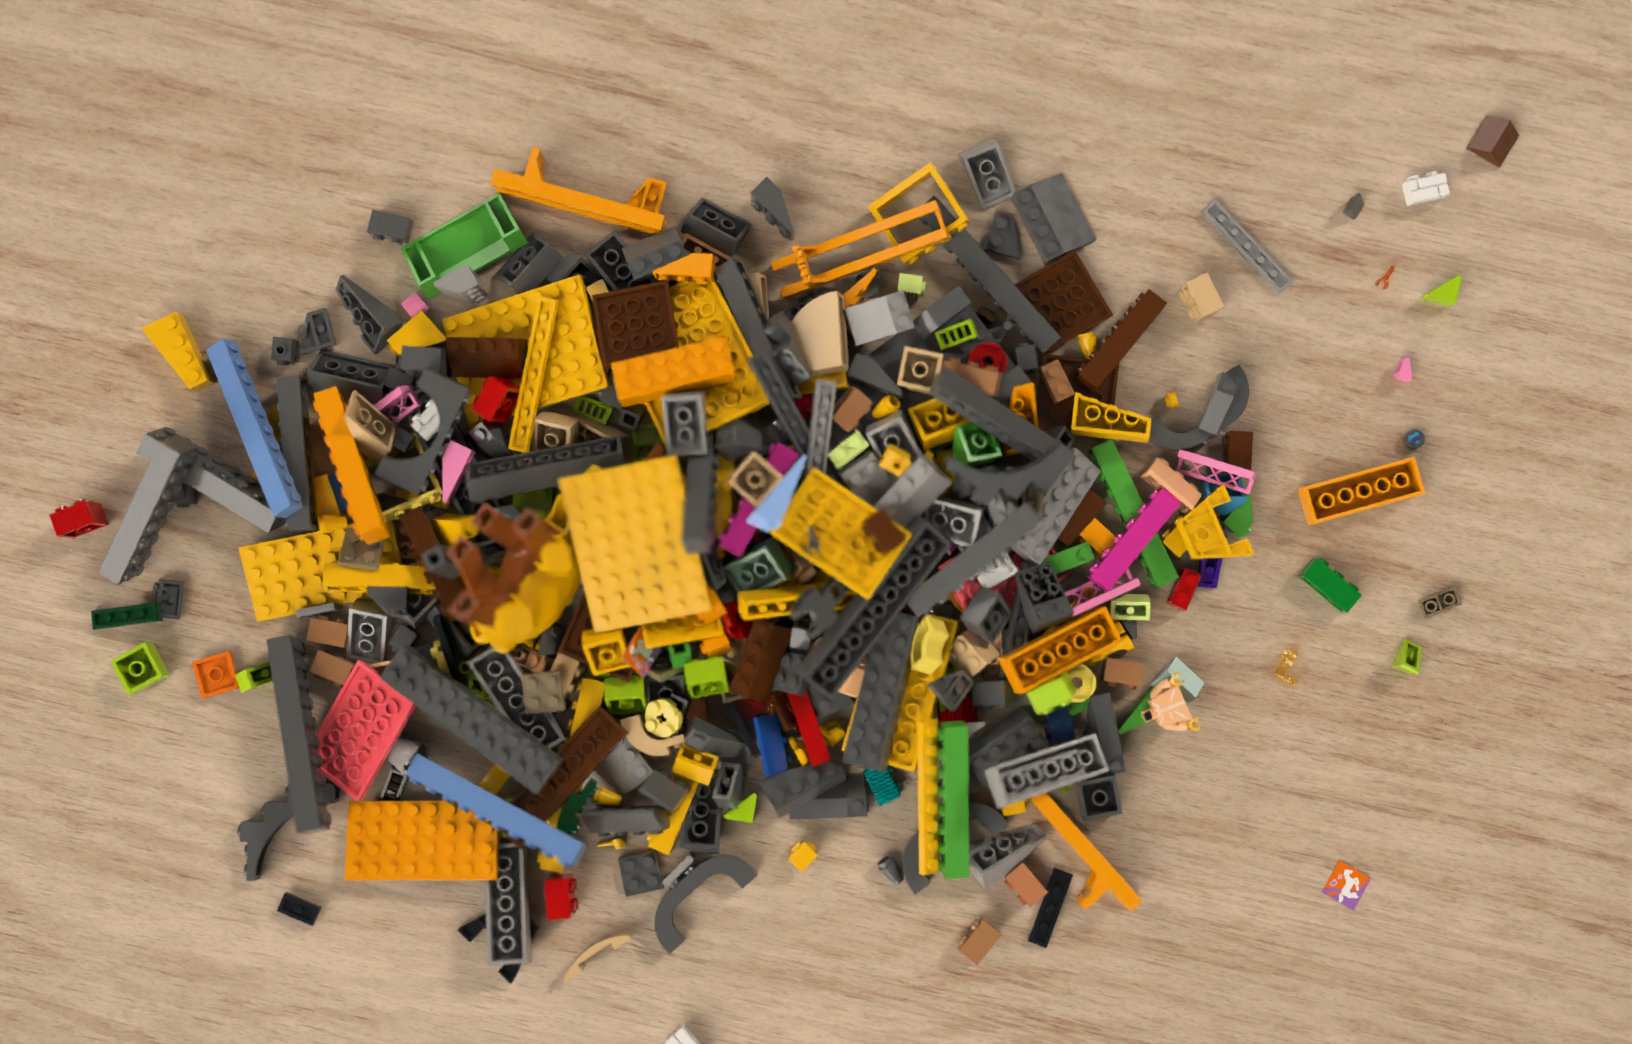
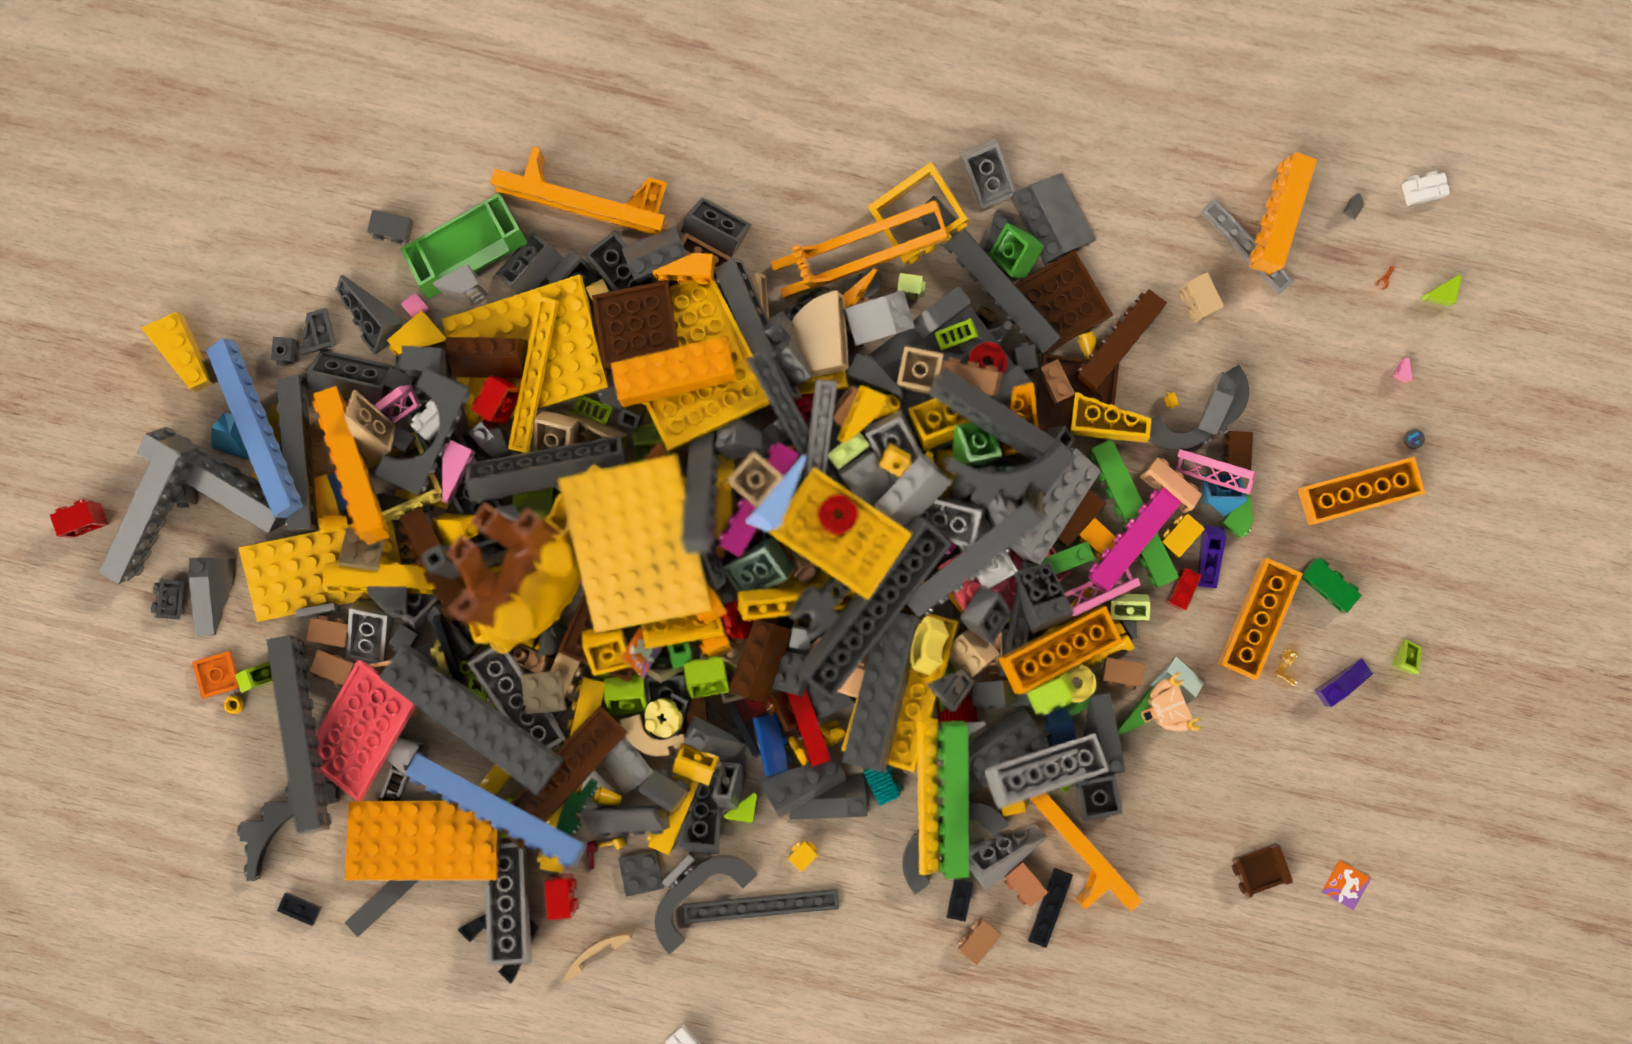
dark green tile [91,602,163,630] -> none
lime brick [110,642,171,695] -> none
light grey slope [662,391,707,456] -> none
dark grey slope [751,177,794,241] -> none
dark grey hand [807,526,820,555] -> none
reddish brown brick [861,508,906,557] -> none
dark grey cone [877,855,904,885] -> none
yellow wing [1176,485,1254,559] -> none
dark tan slope [1418,586,1462,618] -> none
reddish brown slope [1466,116,1519,168] -> none
none -> dark grey wedge [189,558,235,635]
none -> dark azure slope [212,412,249,460]
none -> yellow plate [224,695,244,715]
none -> dark grey tile [345,880,419,937]
none -> dark red hand [586,840,598,869]
none -> dark grey tile [683,889,839,924]
none -> red plate [818,494,858,535]
none -> yellow slope [837,385,887,443]
none -> black plate [946,879,973,922]
none -> bright green slope [989,223,1044,278]
none -> light orange brick [1217,558,1303,680]
none -> reddish brown panel [1231,843,1293,898]
none -> light orange brick [1249,152,1317,275]
none -> dark purple slope [1314,658,1373,707]

